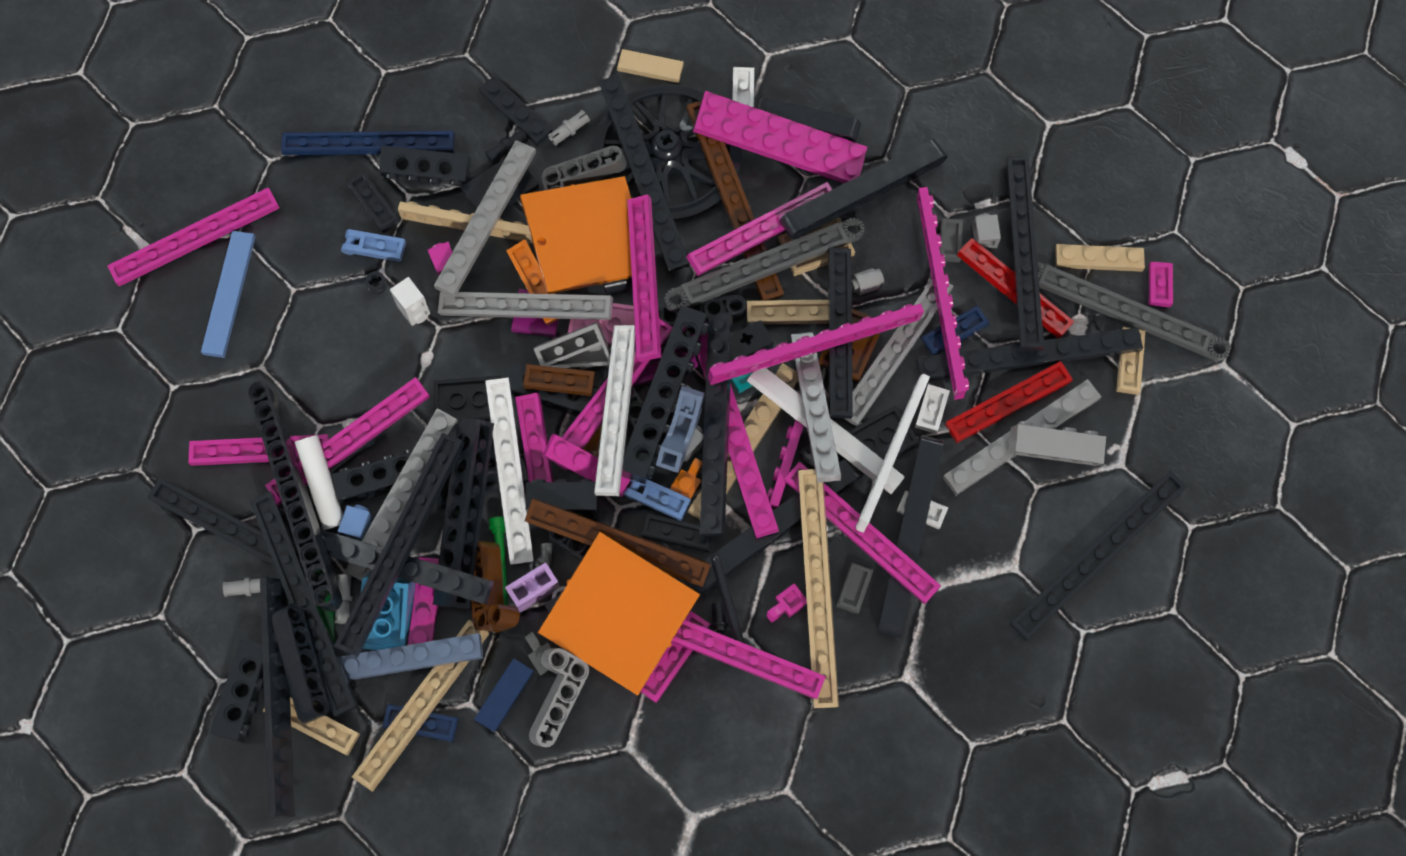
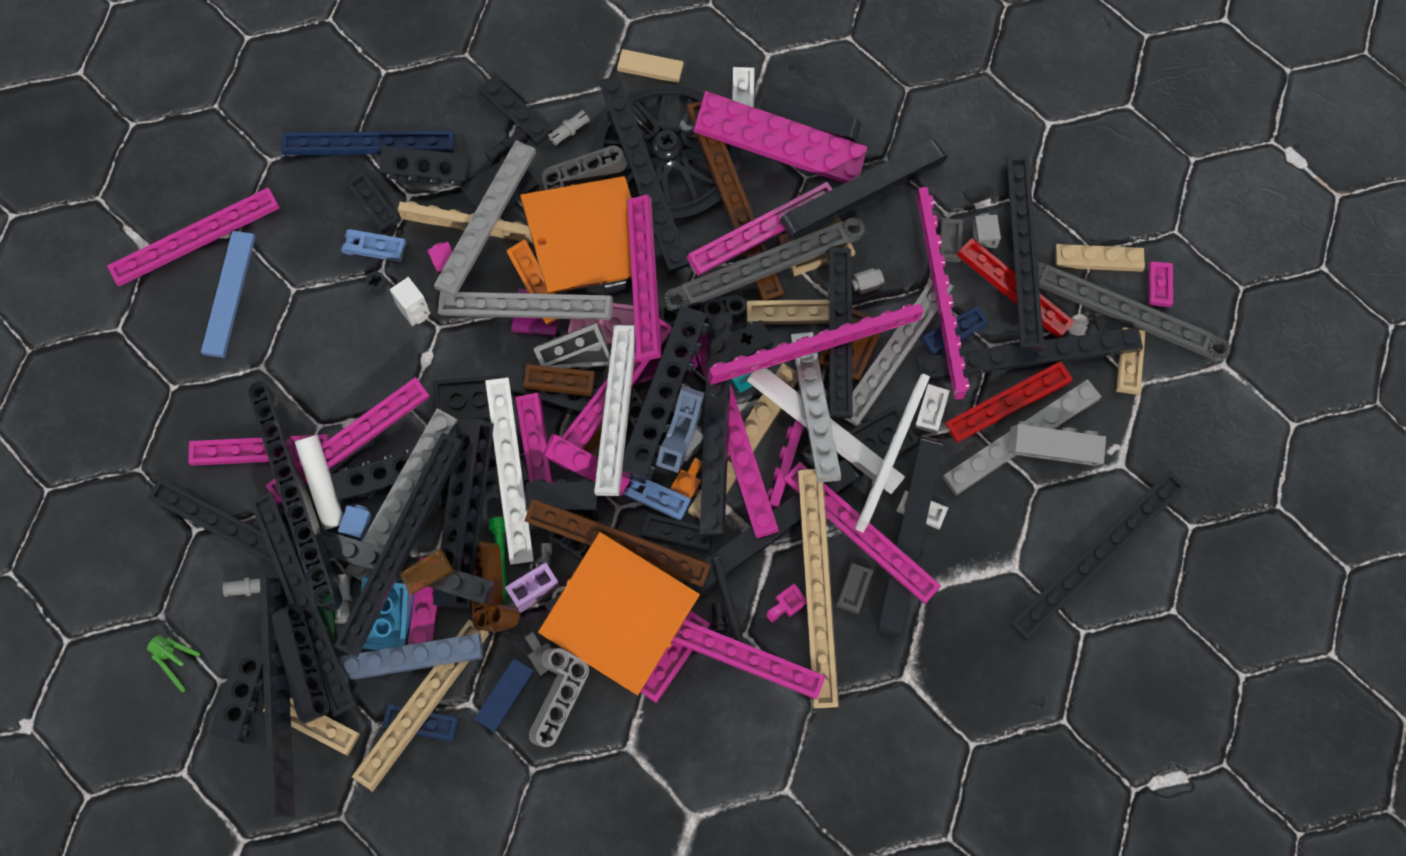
none -> bright green plant [147,635,200,692]
none -> clear orange tile [400,549,453,595]

